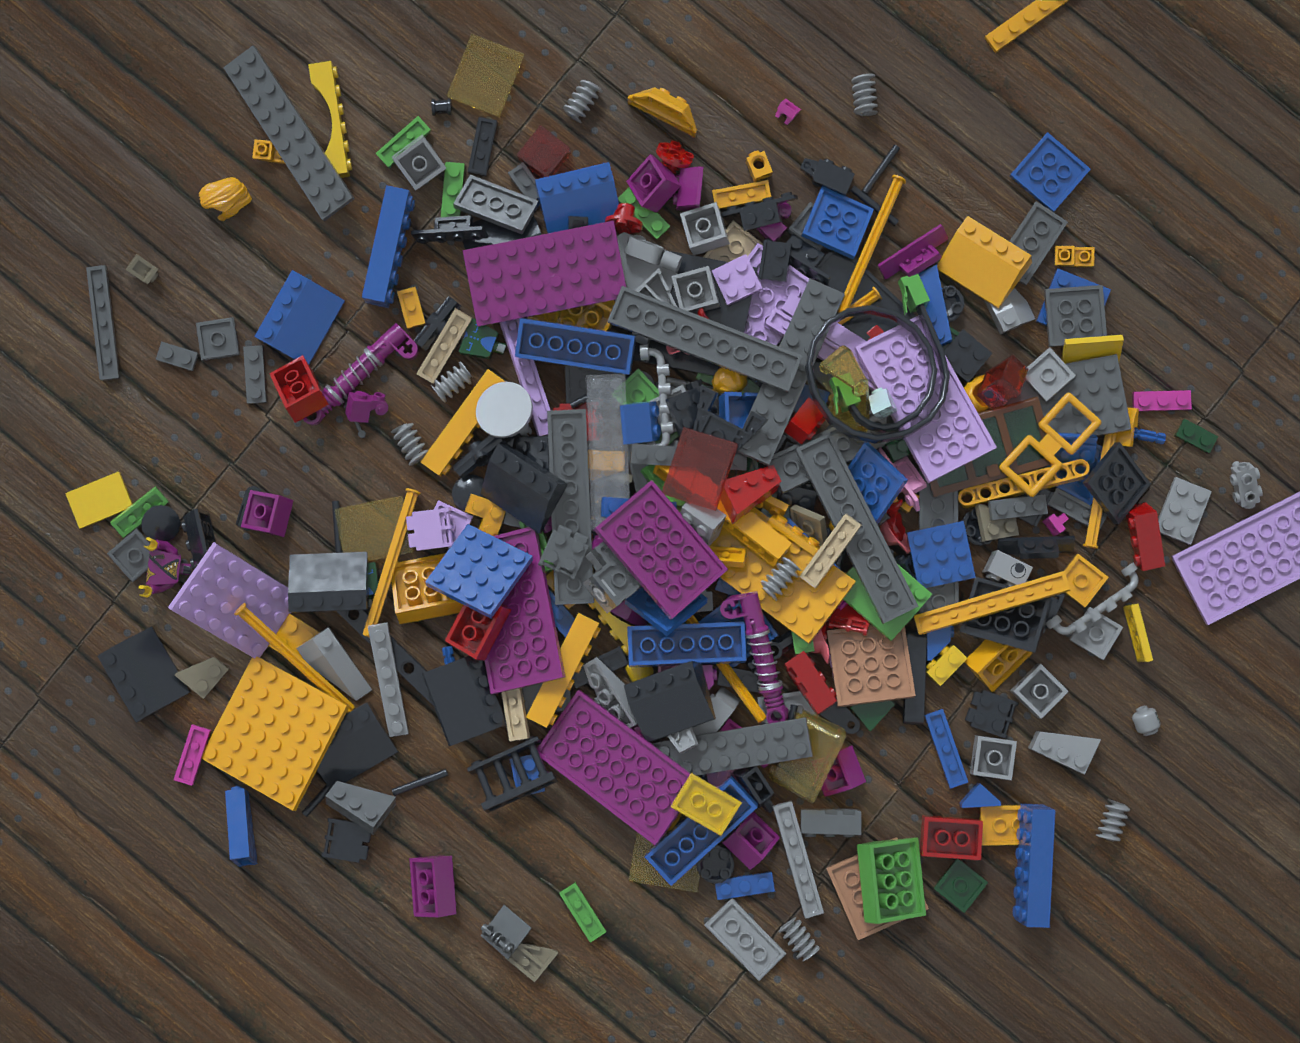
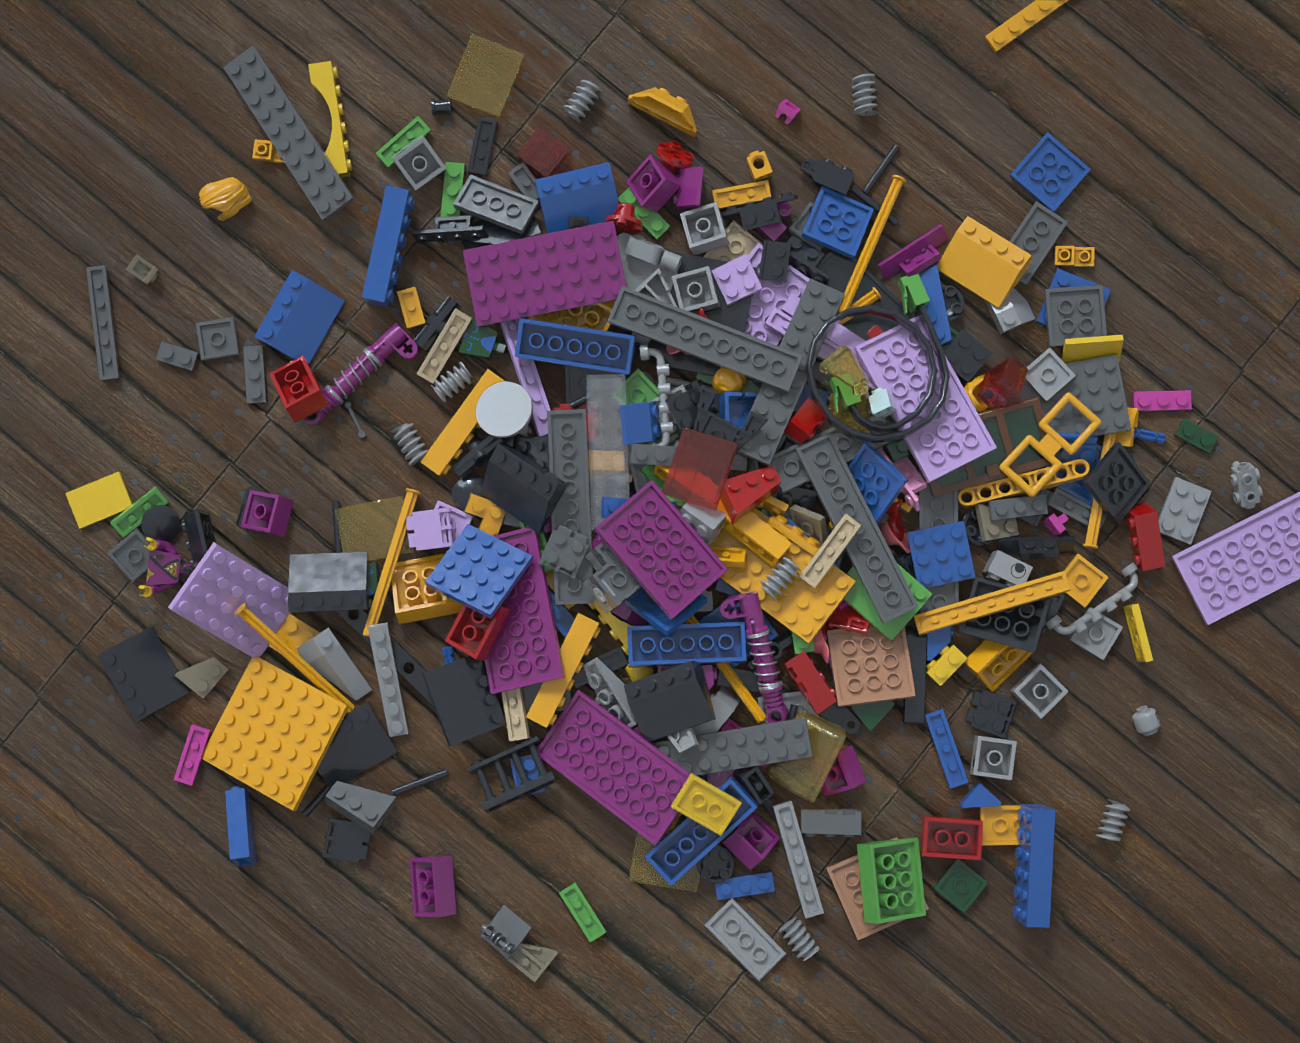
magenta brick [345,391,388,423] -> none
light grey wedge [1028,731,1101,775] -> none

